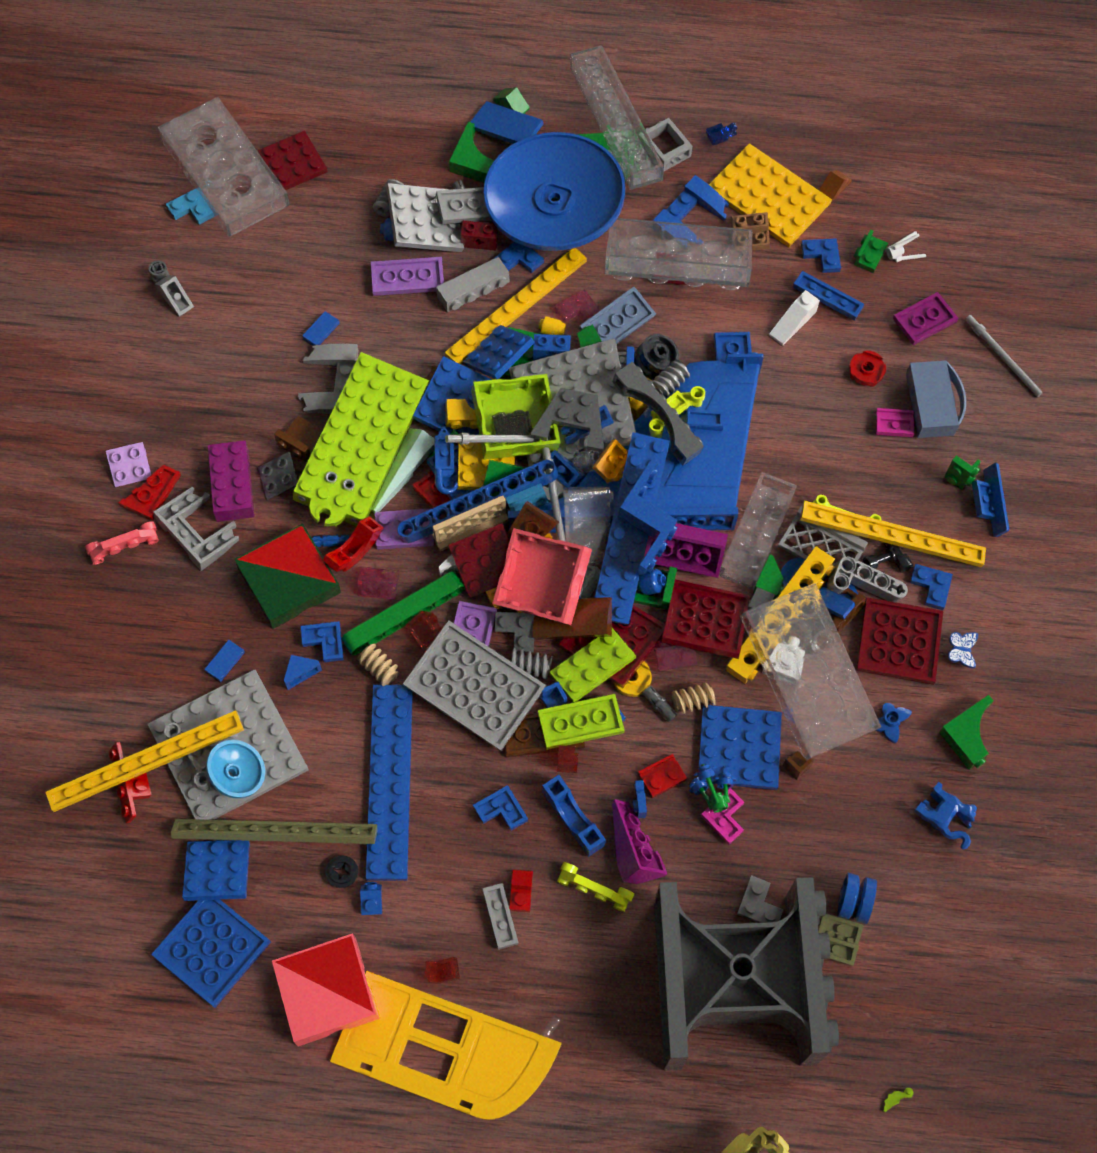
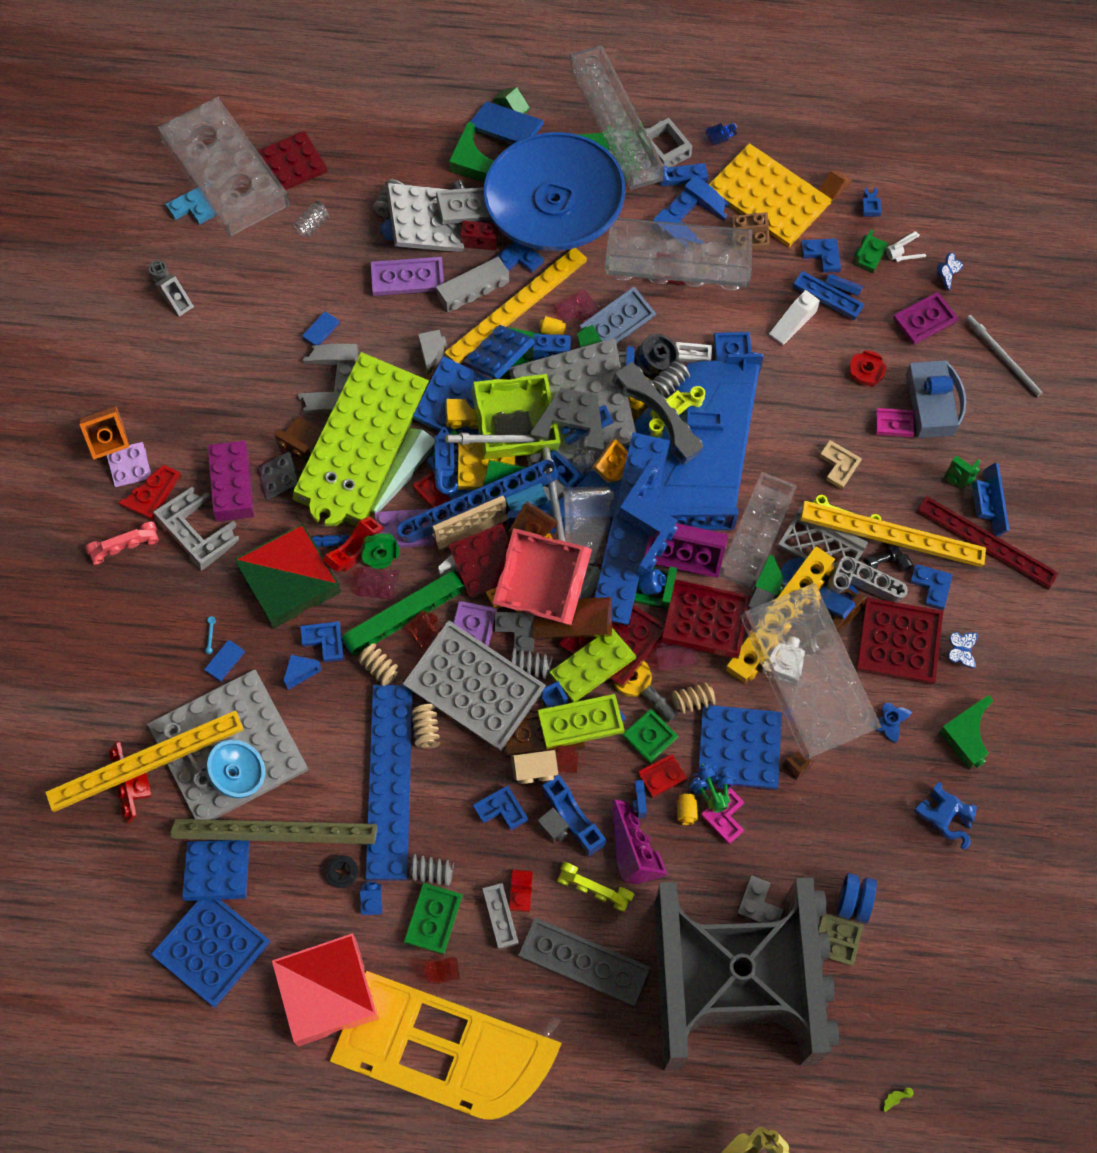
none -> orange slope [79,406,130,460]
none -> dark azure hinge [205,616,216,655]
none -> clear piece [292,200,330,238]
none -> green plate [360,533,400,569]
none -> green plate [404,883,463,955]
none -> light grey piece [410,854,454,886]
none -> tan piece [411,704,440,749]
none -> light grey slope [418,330,447,374]
none -> tan brick [511,750,558,784]
none -> dark grey plate [518,918,650,1007]
none -> dark grey brick [538,808,569,844]
none -> green plate [622,709,678,764]
none -> blue plate [658,163,708,186]
none -> white tile [676,342,712,363]
none -> yellow brick [677,794,698,825]
none -> tan plate [820,440,862,489]
none -> blue tile [826,274,864,296]
none -> blue plate [862,188,882,217]
none -> dark red tile [916,496,1059,590]
none -> blue brick [924,375,953,395]
none -> blue animal [937,253,964,291]

